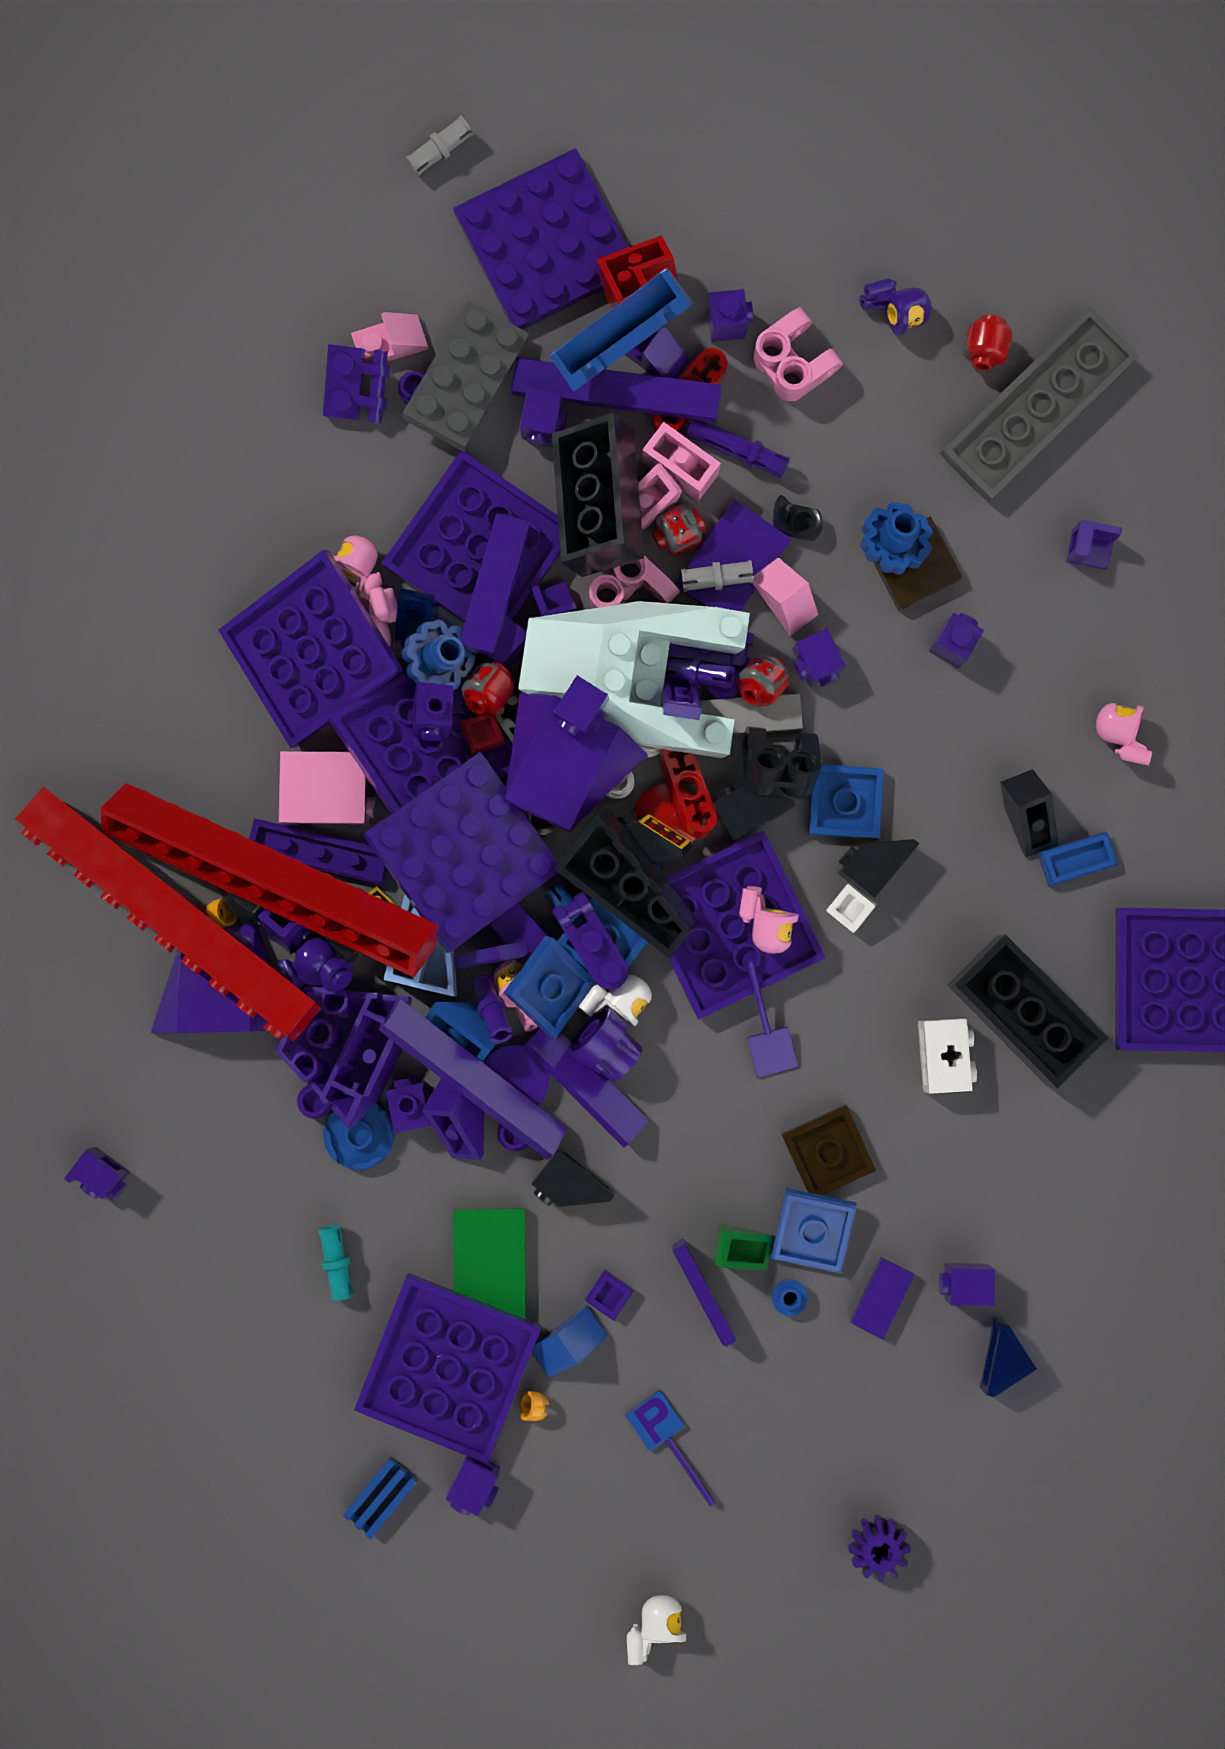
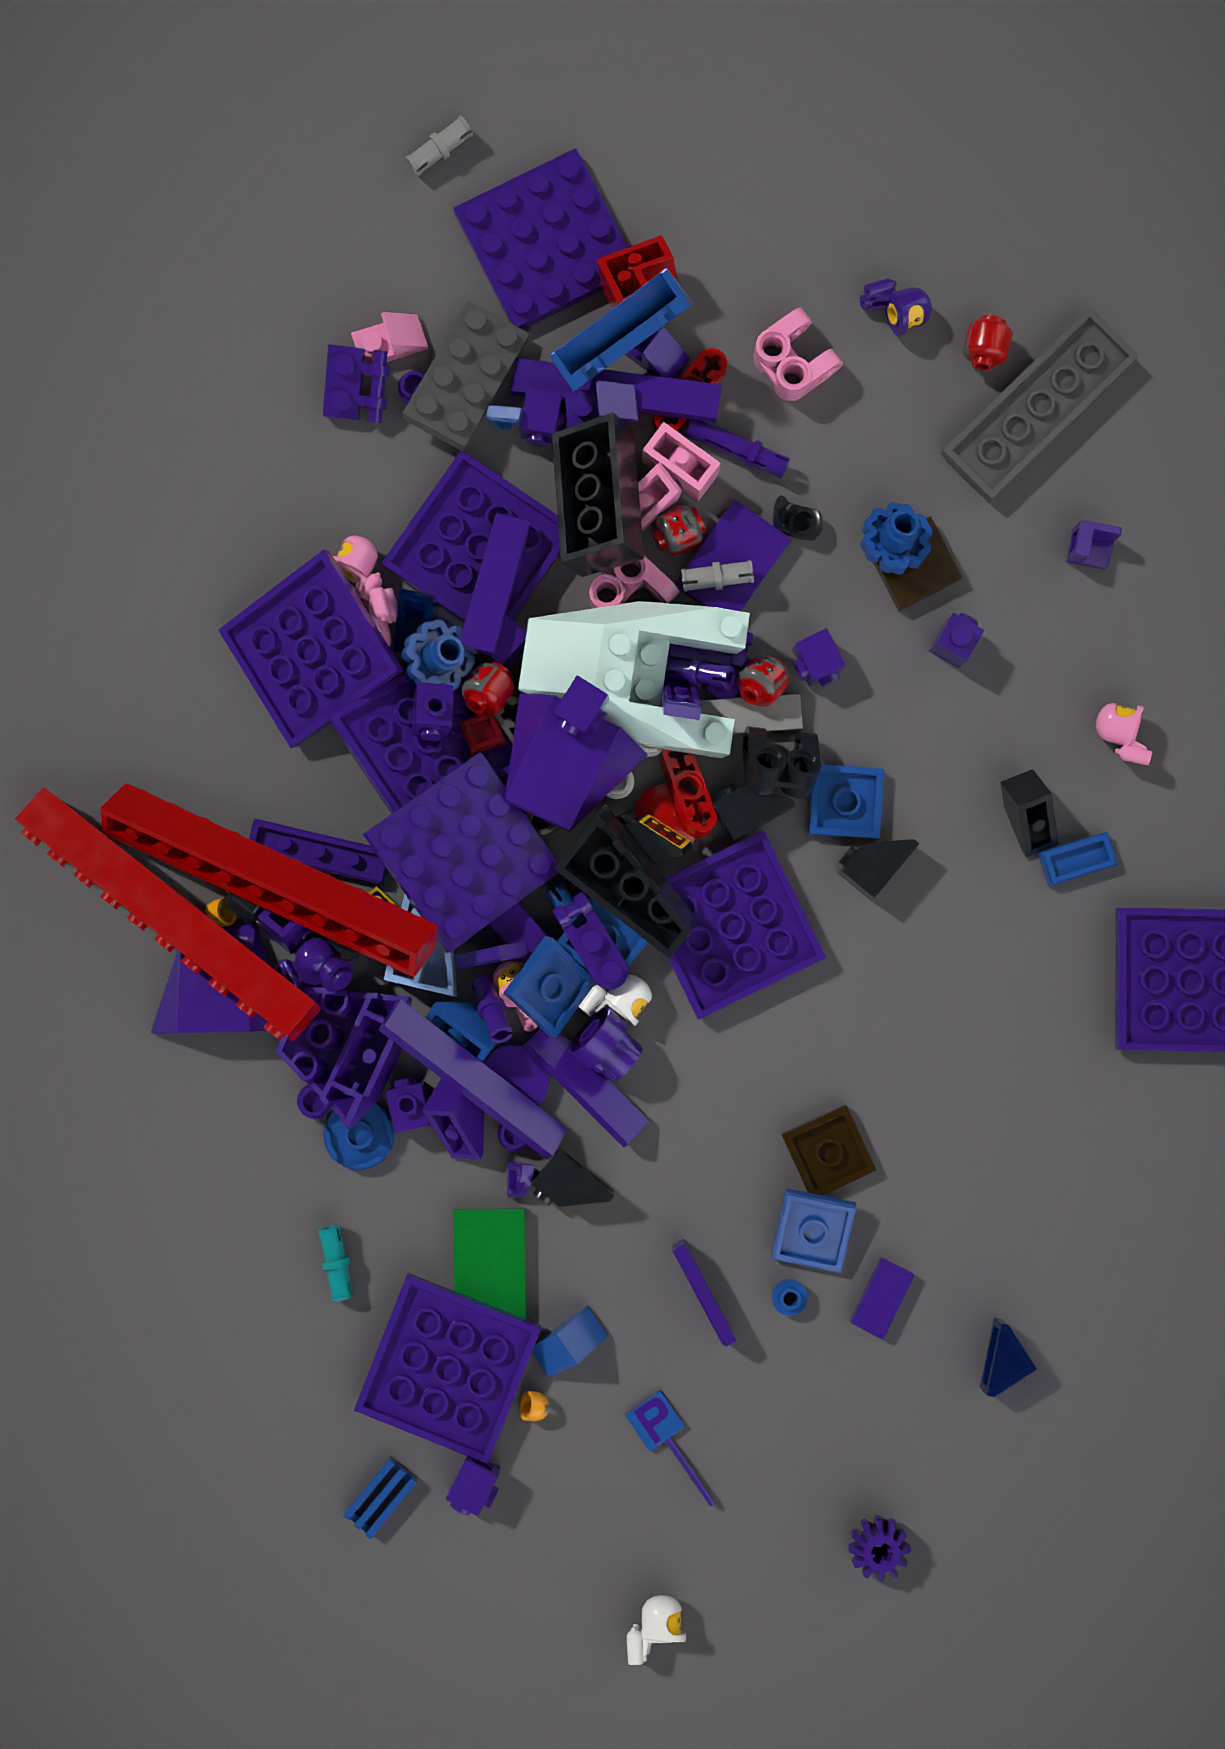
dark purple brick [64,1147,130,1202] -> none
bright pink panel [279,751,376,826] -> none
dark purple panel [532,582,577,617] -> none
dark purple tile [585,1269,634,1321] -> none
dark purple brick [707,289,753,342] -> none
green slope [712,1223,774,1271] -> none
bright pink piece [739,886,799,954] -> none
dark purple piece [747,959,798,1078] -> none
bright pink slope [753,558,818,636] -> none
white plate [826,882,878,933] -> none
white brick [918,1018,977,1094] -> none
dark purple brick [939,1263,995,1306] -> none
black brick [947,934,1108,1089] -> none
none -> tile [486,405,523,430]
none -> dark purple tile [507,1161,534,1198]
none -> dark purple slope [564,381,639,428]

